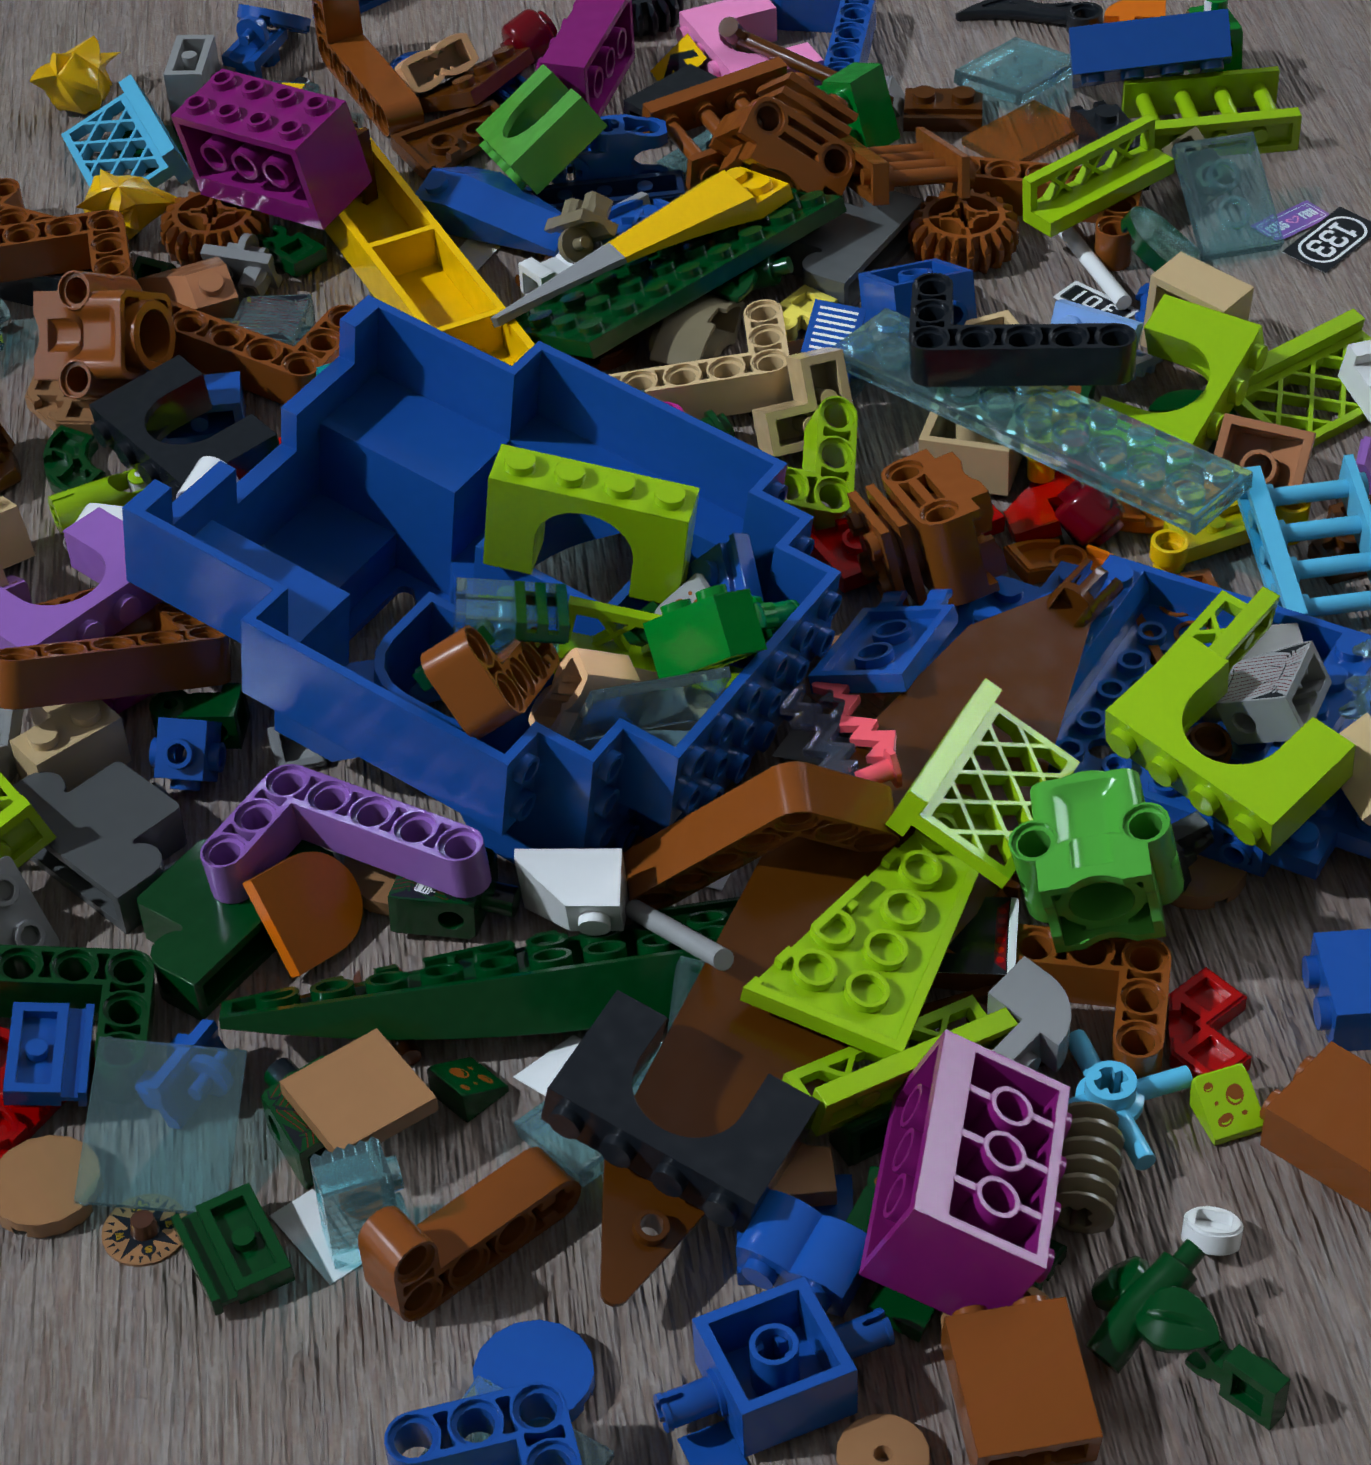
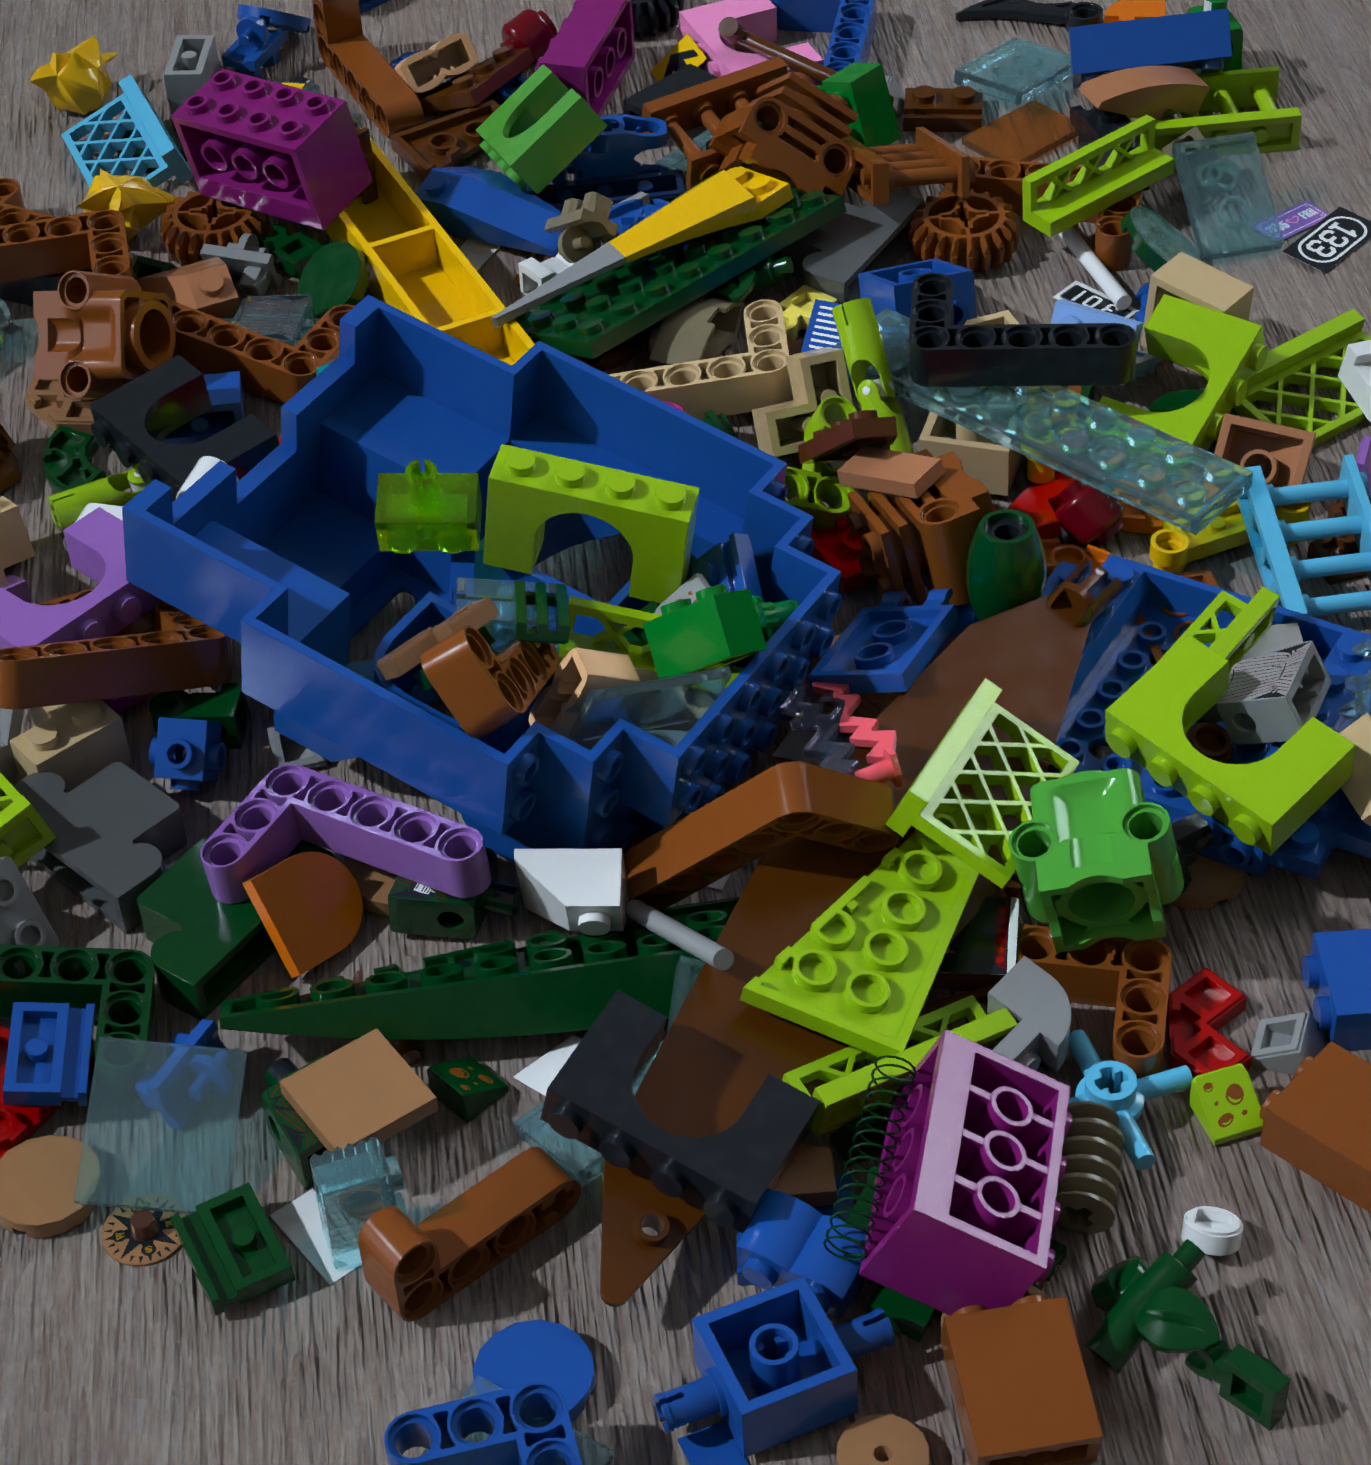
none -> dark green tile [297,241,369,322]
none -> clear neon green brick [374,459,482,554]
none -> medium nougat tile [375,598,500,681]
none -> reddish brown wing [798,410,898,464]
none -> dark green piece [823,1055,917,1261]
none -> lime piece [832,298,914,454]
none -> nougat tile [837,446,945,499]
none -> dark green piece [967,509,1047,622]
none -> nougat slope [1079,66,1210,121]
none -> light grey slope [1250,1011,1326,1075]

